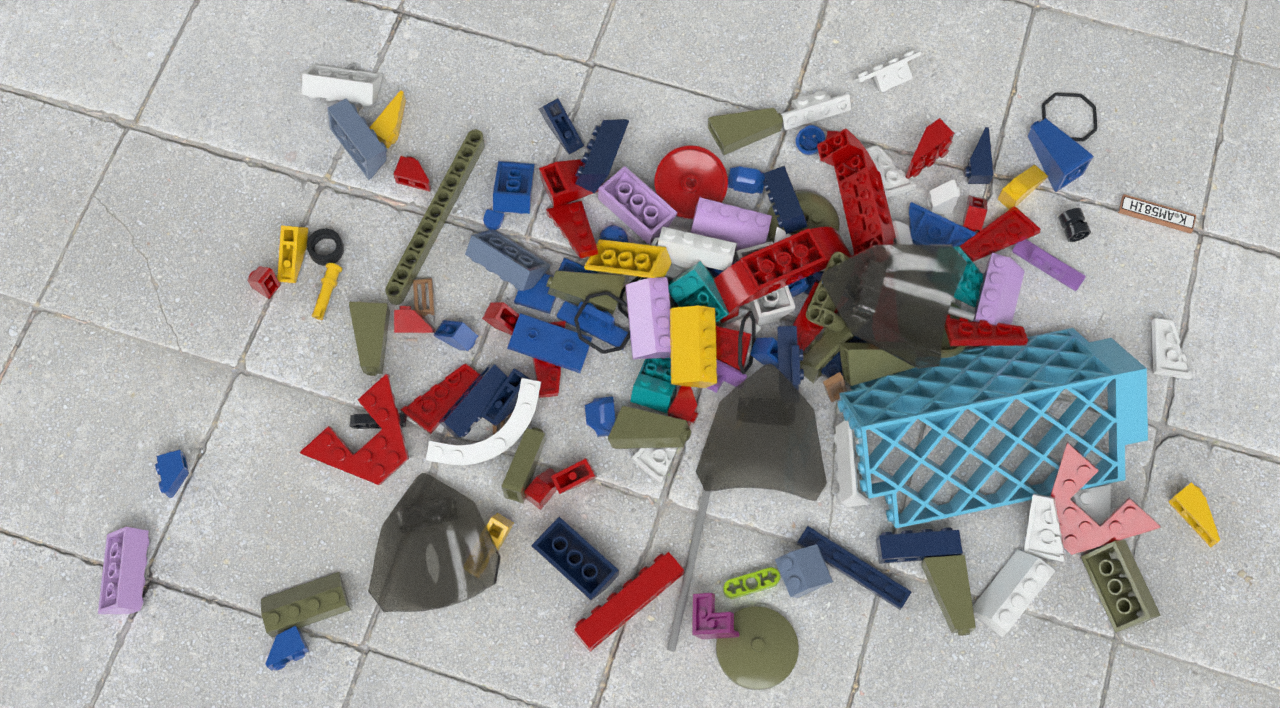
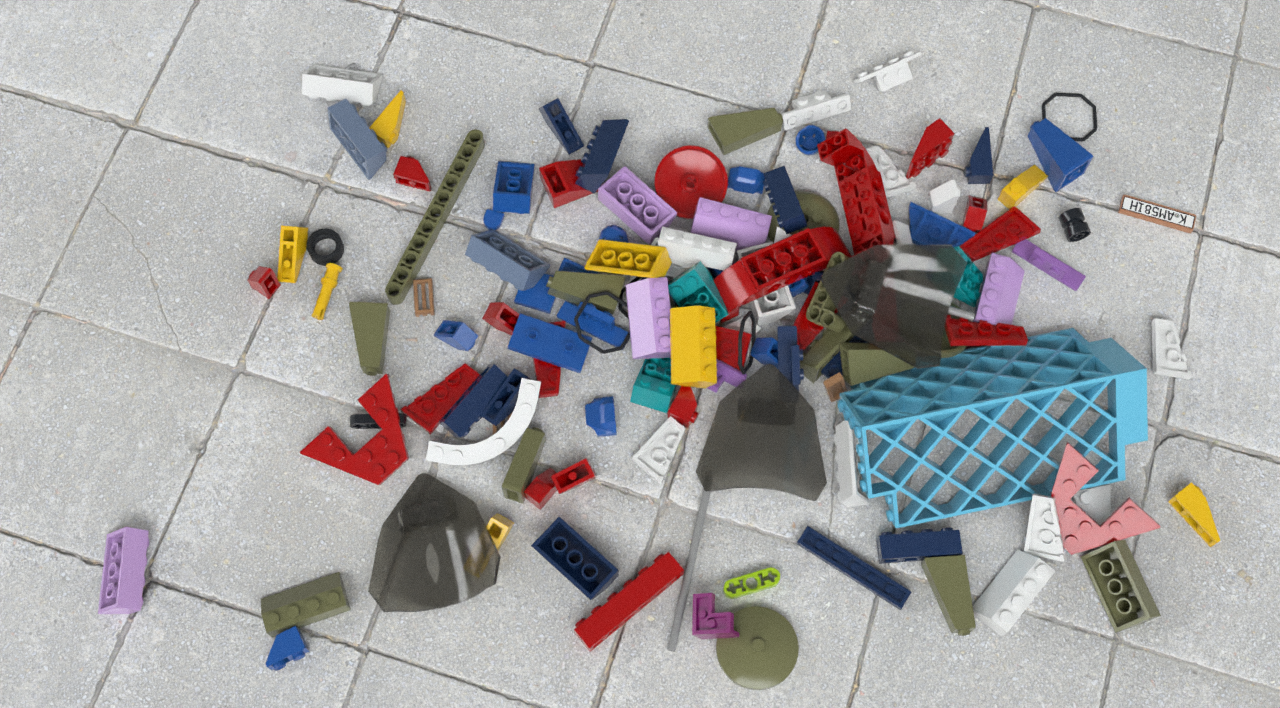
blue slope [155,450,189,498] -> none
slope [394,306,435,333] -> none
red wing [546,201,598,259] -> none
olive slope [608,405,691,449] -> none
sand blue slope [775,544,833,598] -> none

